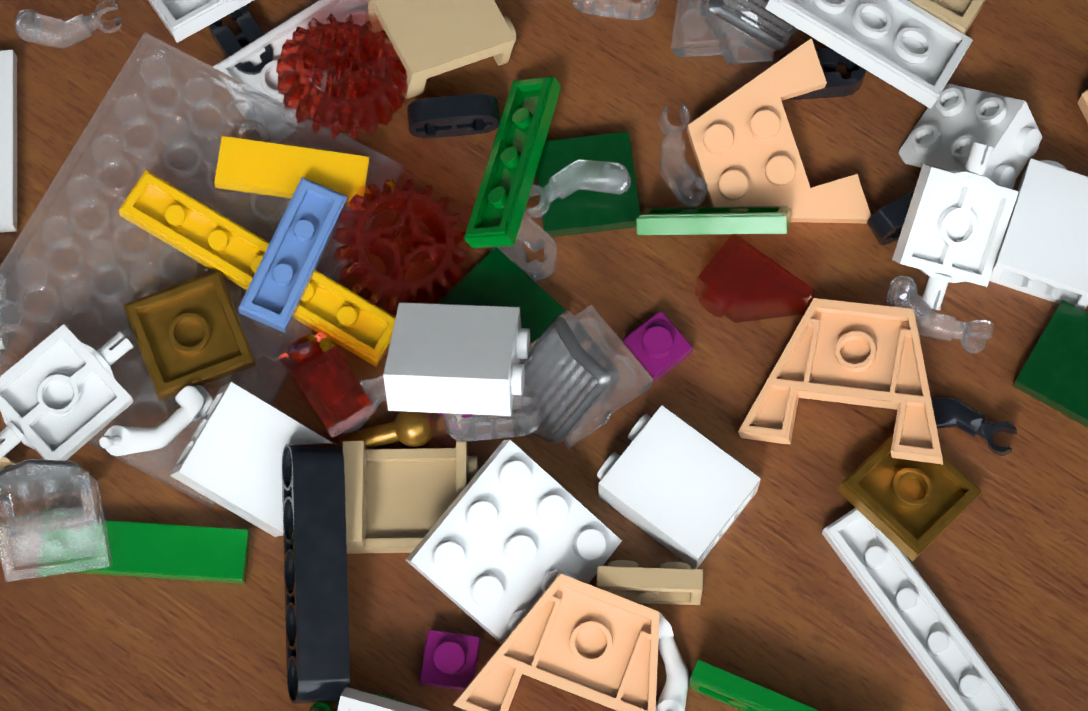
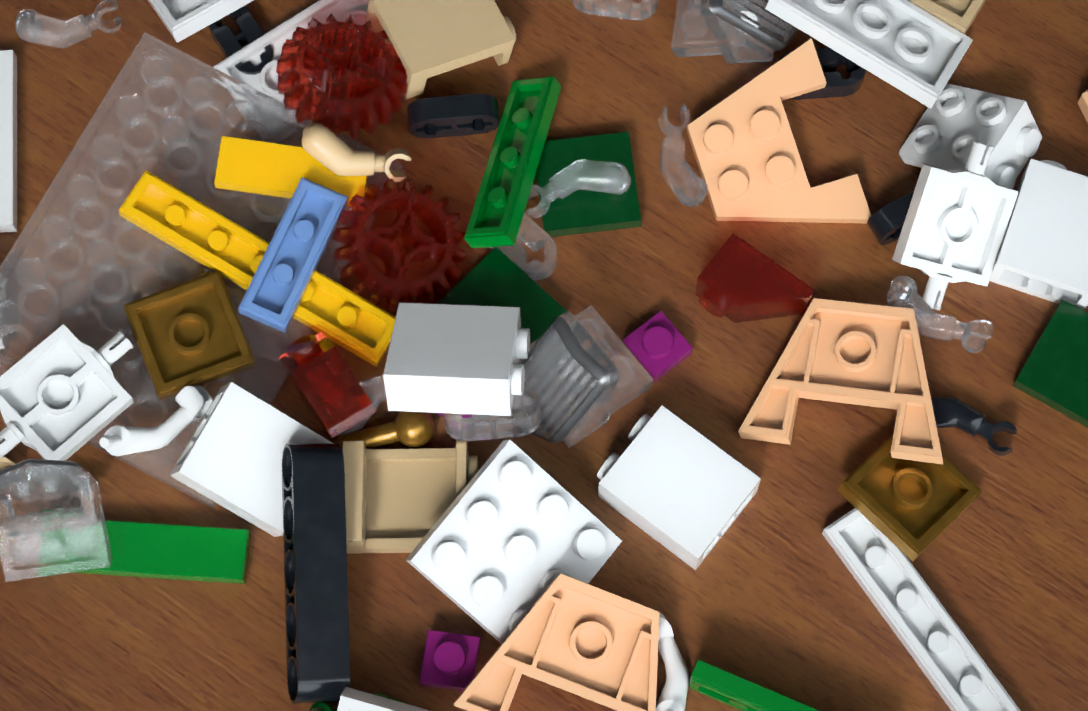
tan plate [597,560,703,605] -> none
tile [636,206,791,235] -> none
none -> tan arm [301,123,412,182]

